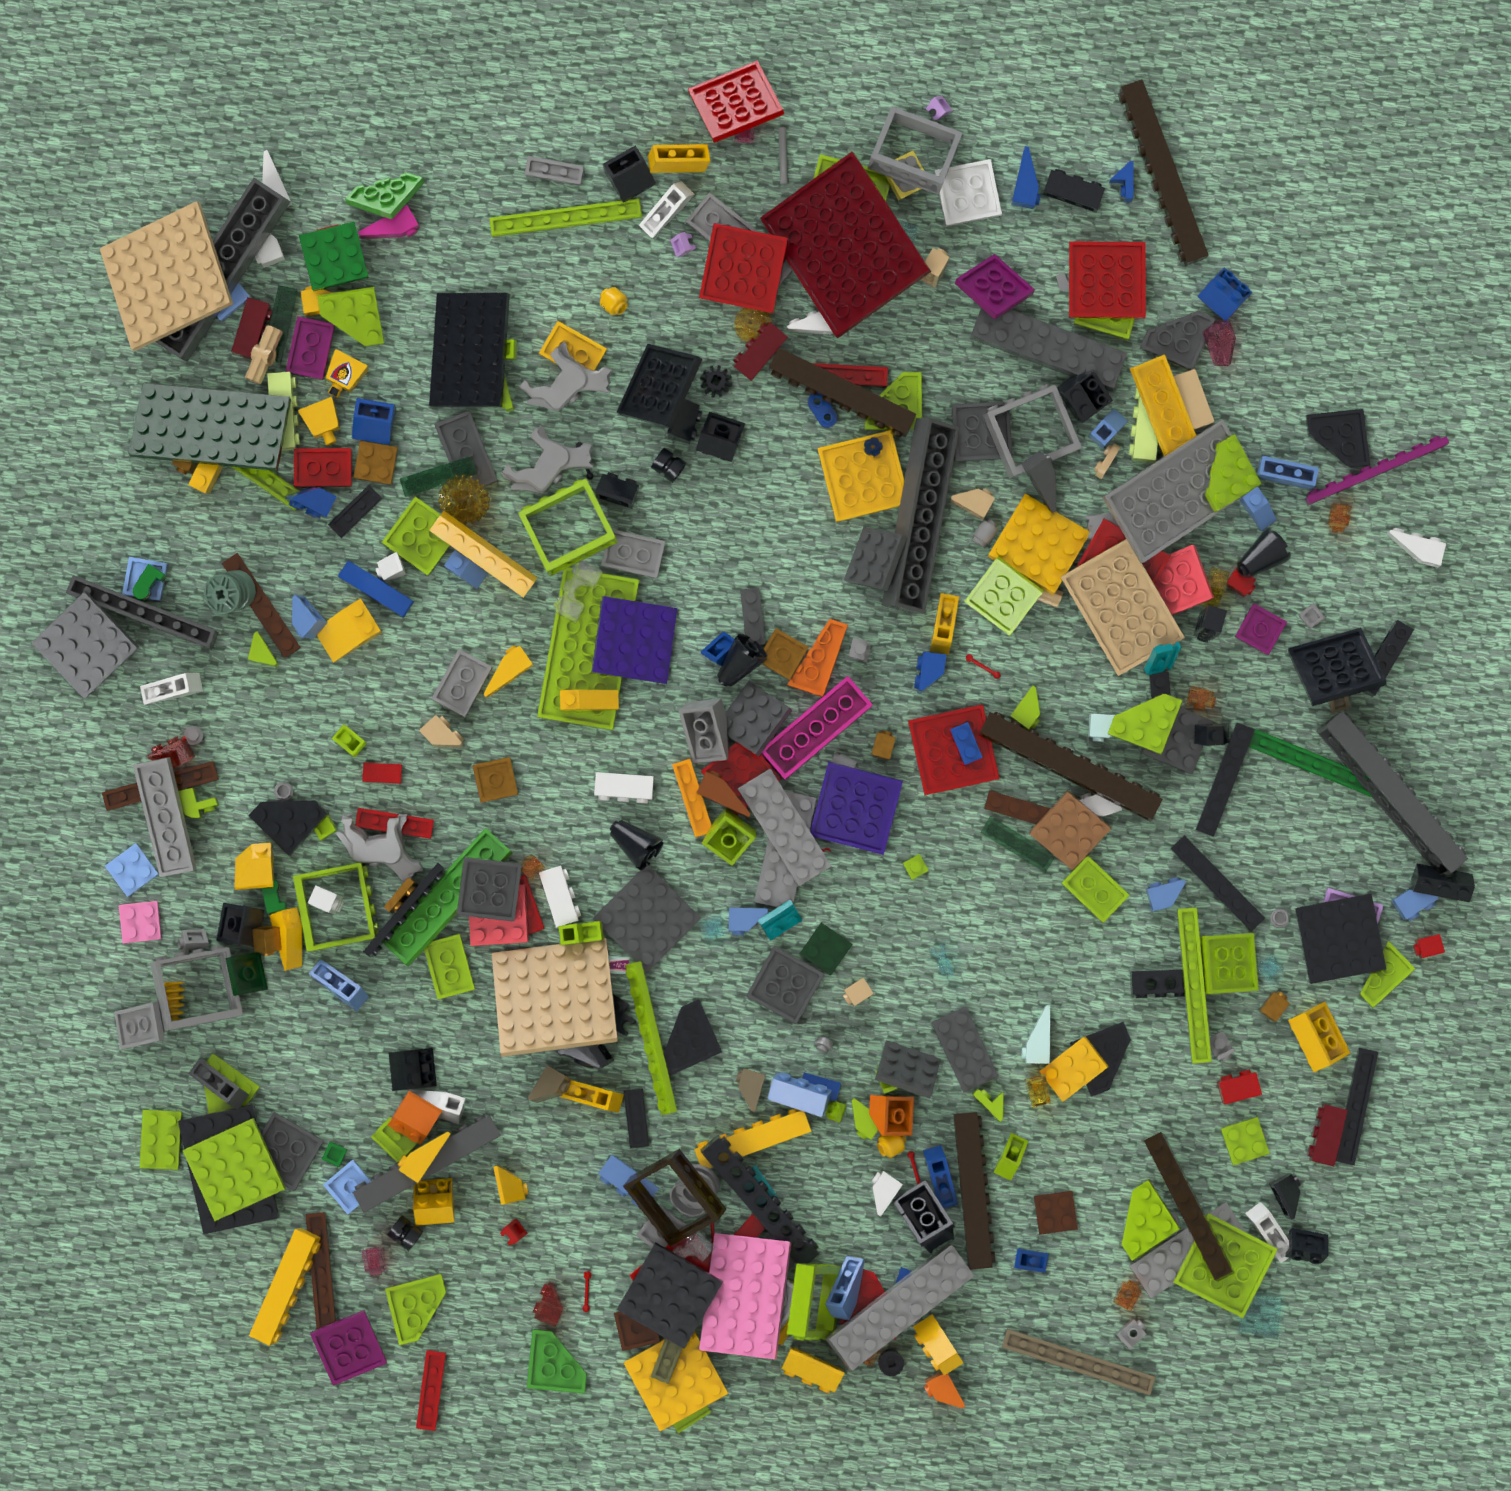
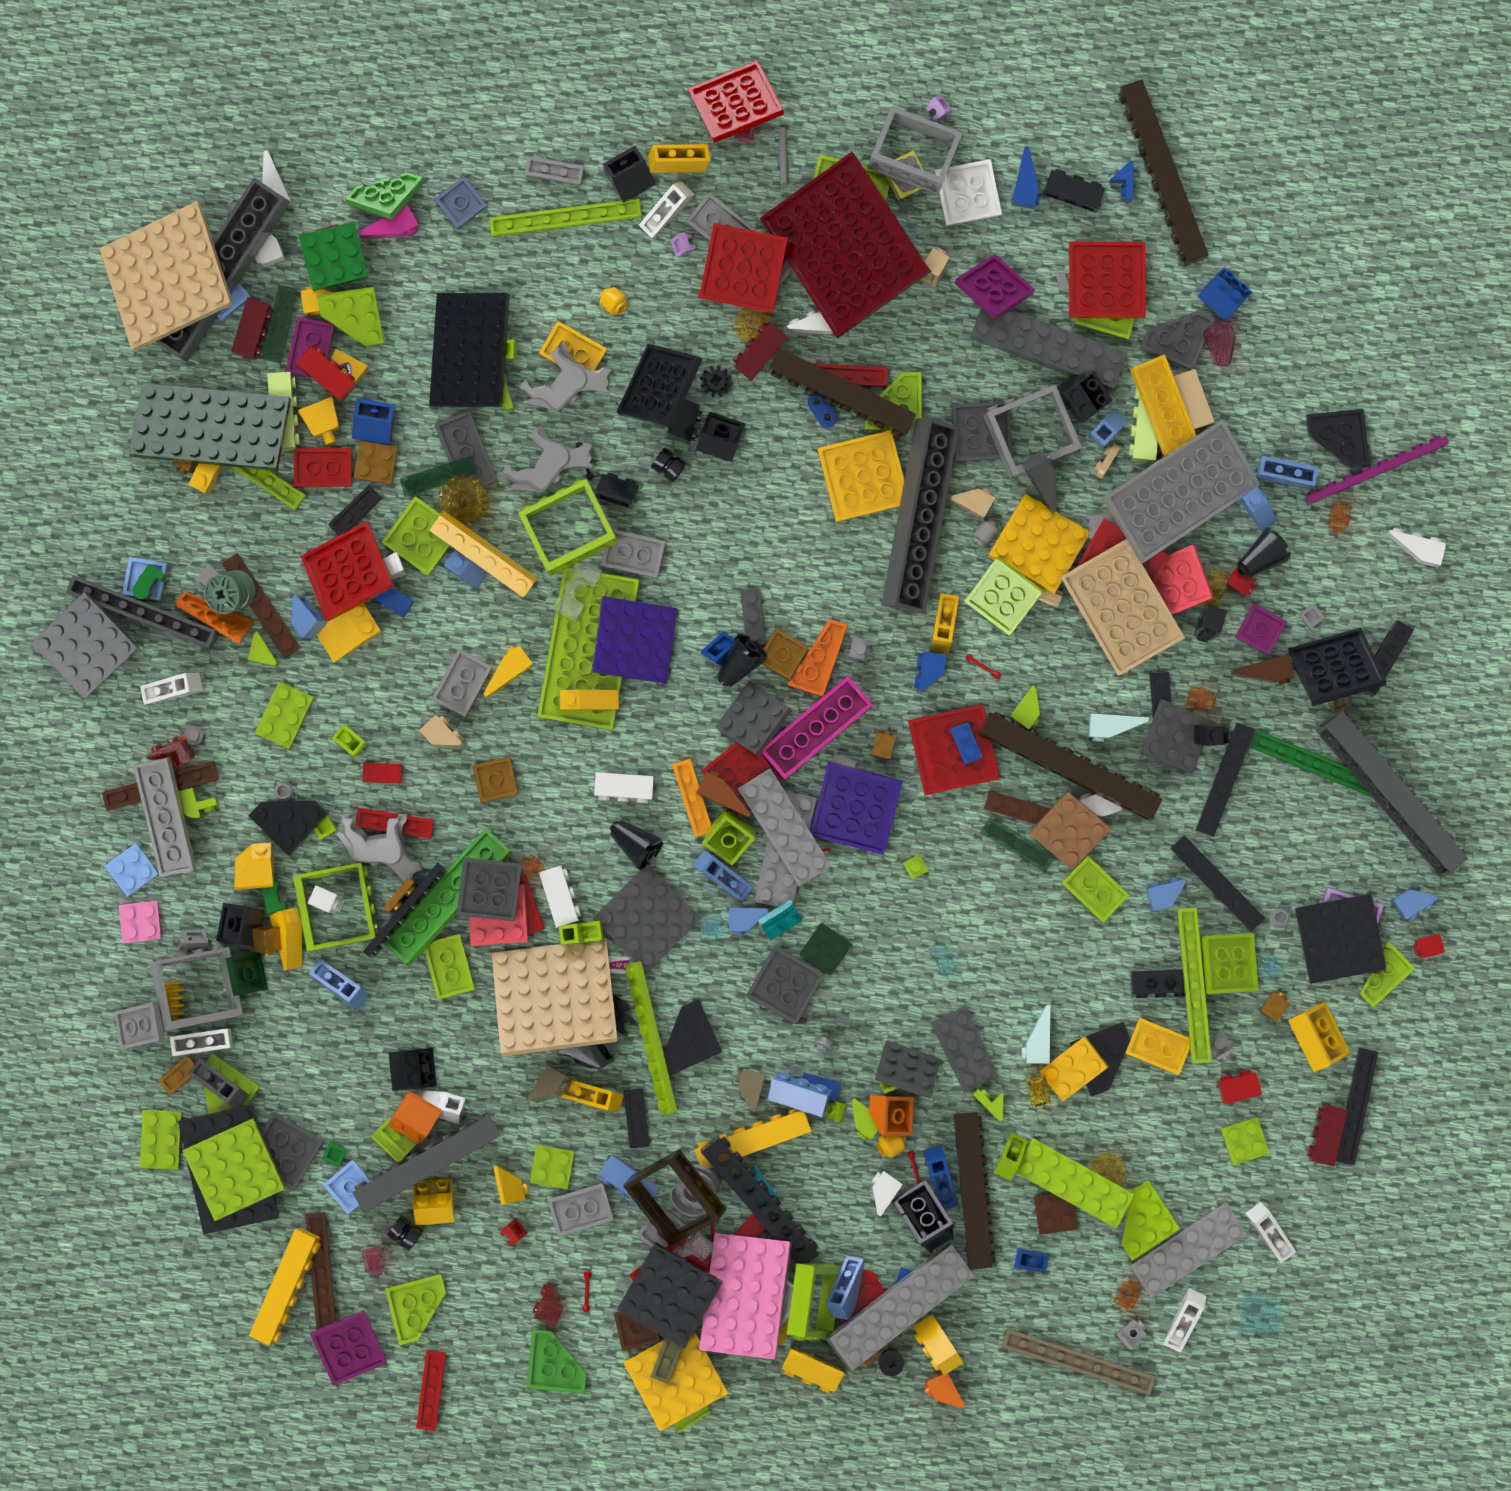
tan piece [245,326,283,384] -> none
blue slope [285,487,337,519] -> none
yellow slope [397,1132,451,1183] -> none
light grey slope [678,698,728,763] -> none
tan brick [843,978,874,1006] -> none
dark grey plate [844,527,907,591] -> none
clear blue plate [864,437,883,456] -> none
lime plate [1107,694,1183,755] -> none
teal plate [1144,642,1181,676] -> none
dark brown brick [1144,1132,1235,1282] -> none
lime plate [1173,1213,1278,1318] -> none
lime plate [1205,434,1262,512] -> none
black slope [1269,1173,1301,1220] -> none
black bracket [1285,1228,1329,1264] -> none
black arch [1411,863,1475,902] -> none
none -> pearl gold plate [158,1055,195,1095]
none -> white brick [170,1028,233,1056]
none -> orange wing [176,591,254,644]
none -> light grey tile [196,564,220,586]
none -> lime plate [255,681,314,749]
none -> red brick [296,346,357,403]
none -> red plate [301,521,395,622]
none -> sand blue plate [434,176,487,230]
none -> lime plate [530,1145,575,1190]
none -> light grey plate [547,1183,614,1237]
none -> medium blue slope [693,850,753,902]
none -> lime plate [1016,1138,1136,1229]
none -> clear yellow plate [1089,1153,1127,1186]
none -> yellow plate [1125,1018,1190,1075]
none -> white slope [1163,1288,1206,1353]
none -> reddish brown slope [1231,655,1294,685]

